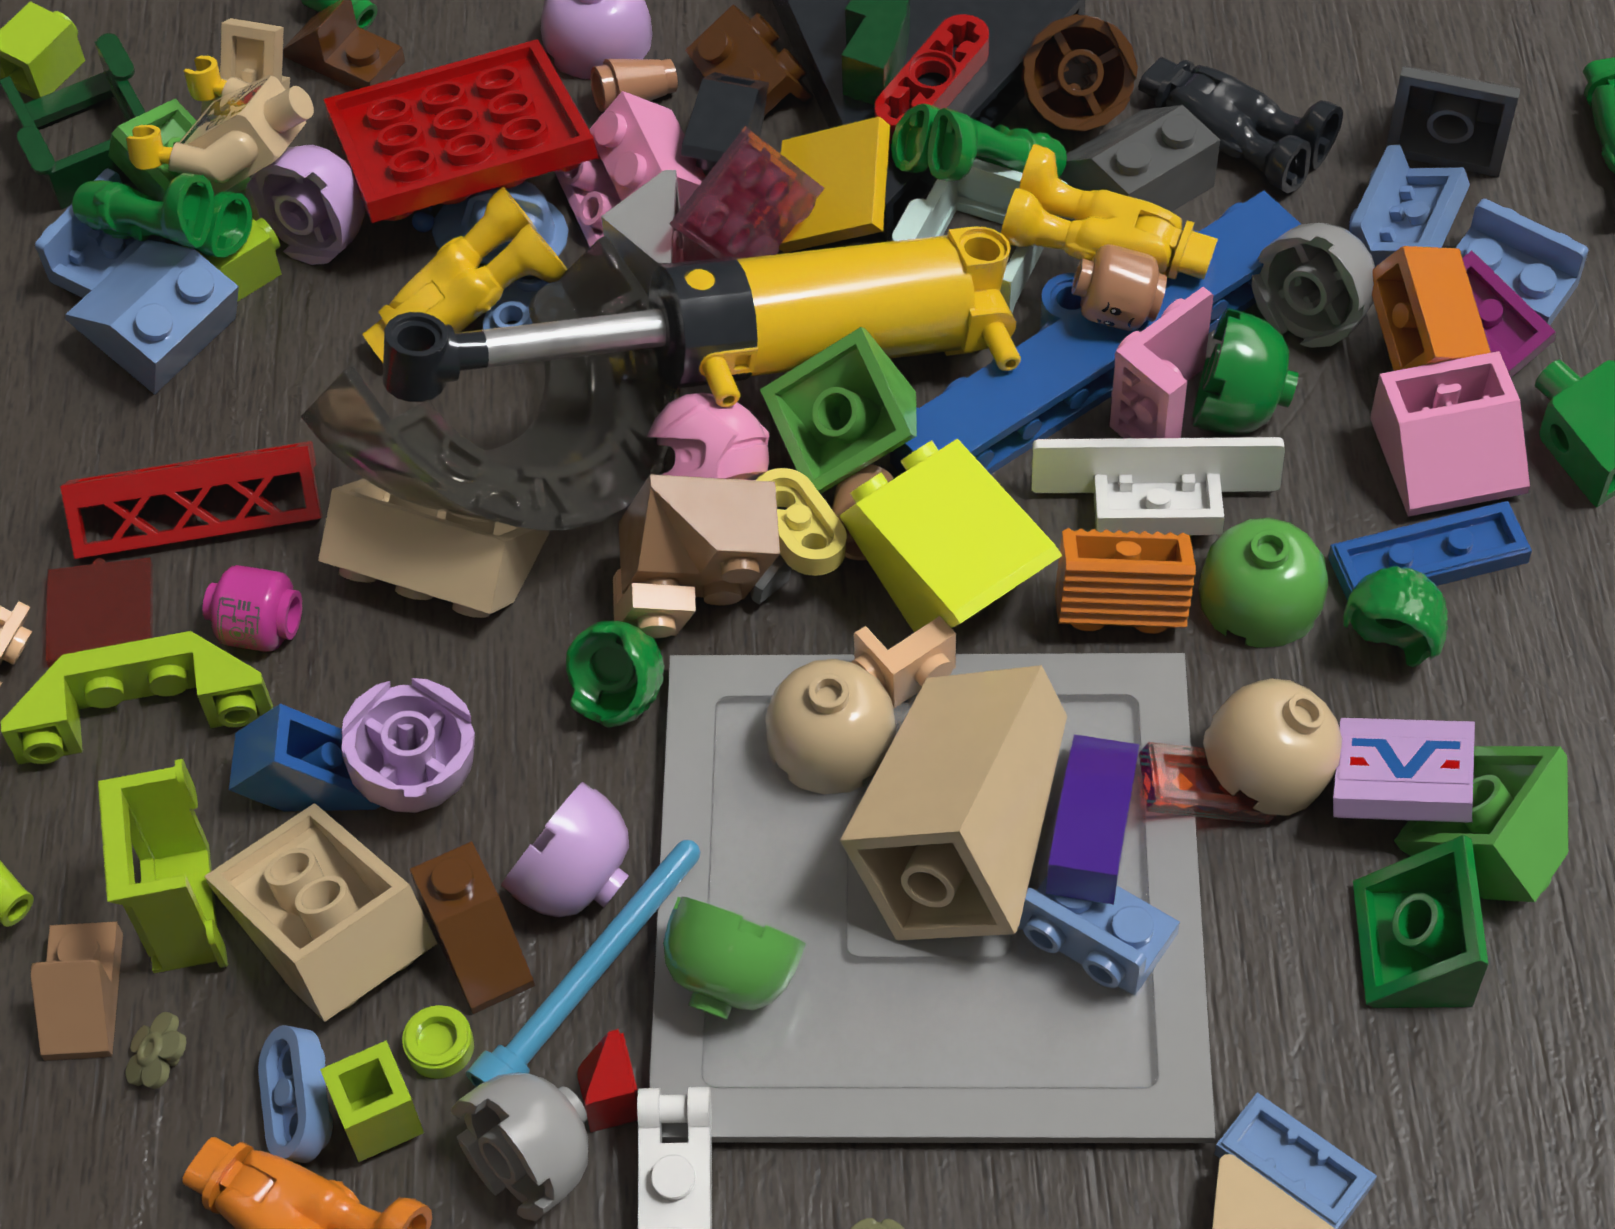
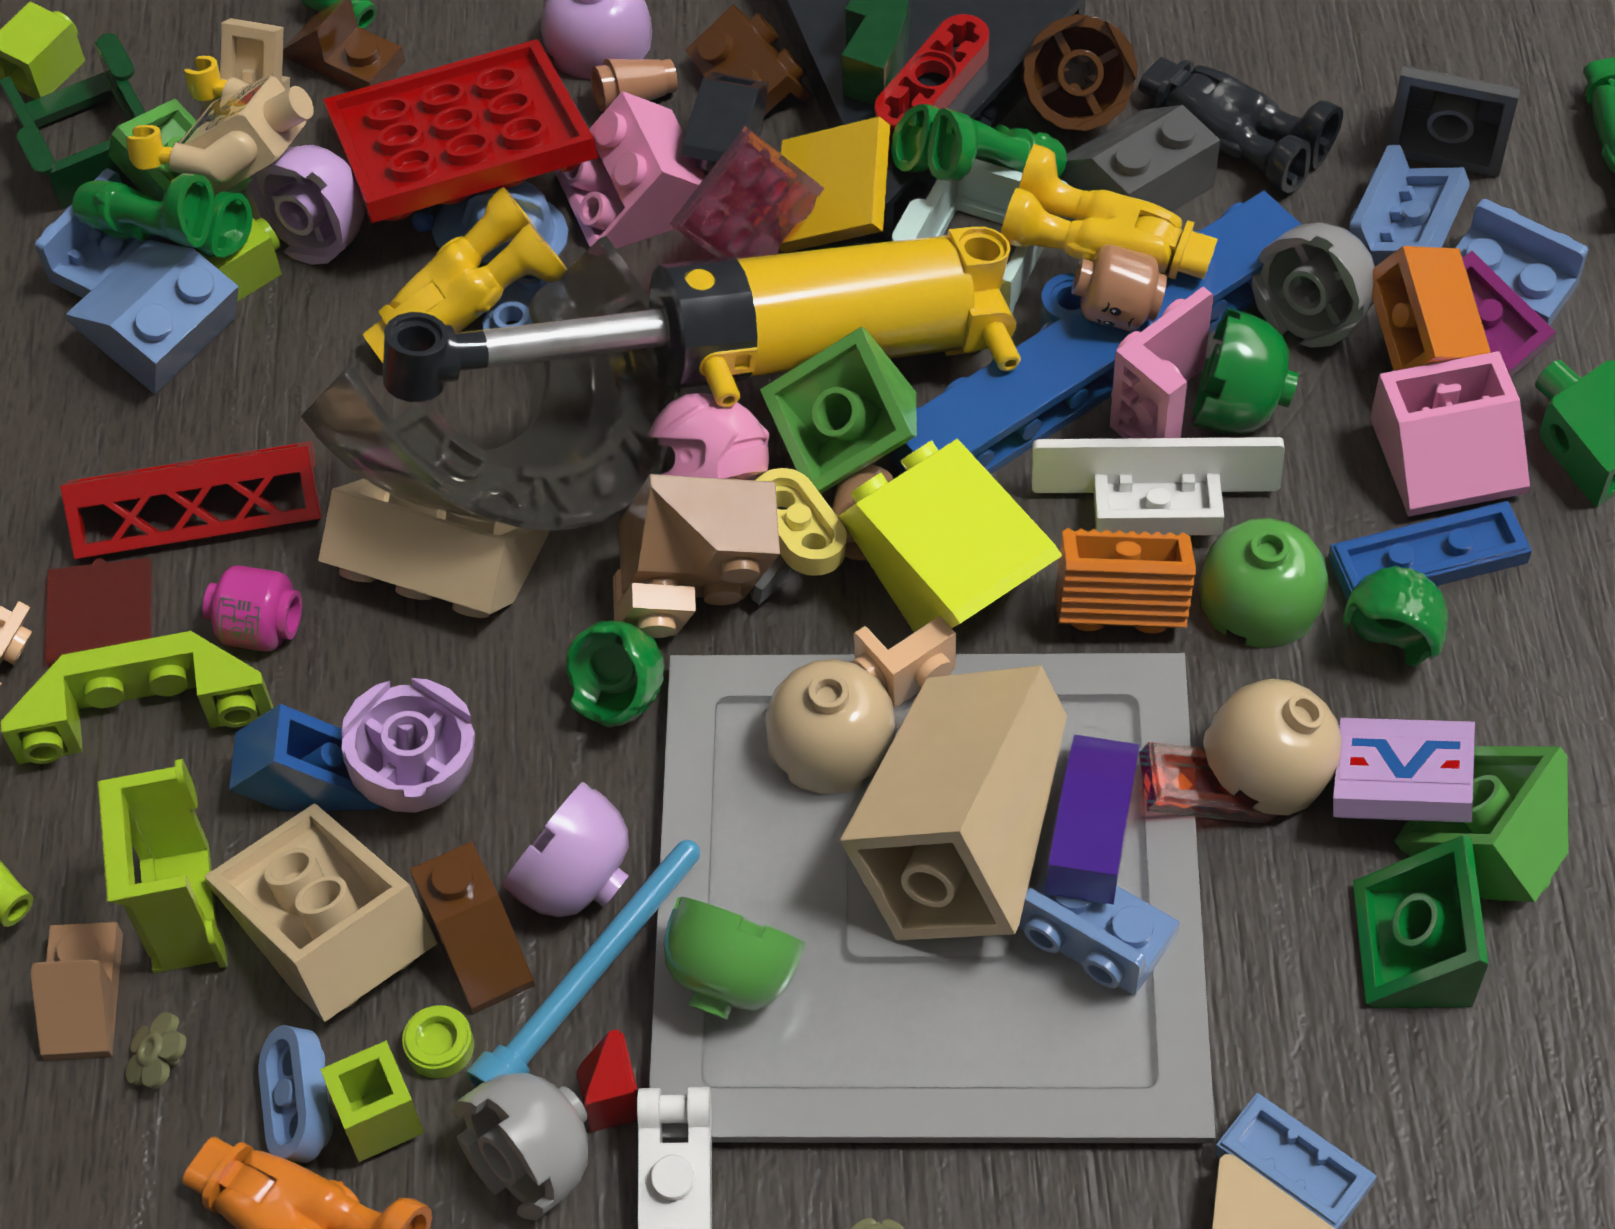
light grey slope [601,170,684,312] -> none

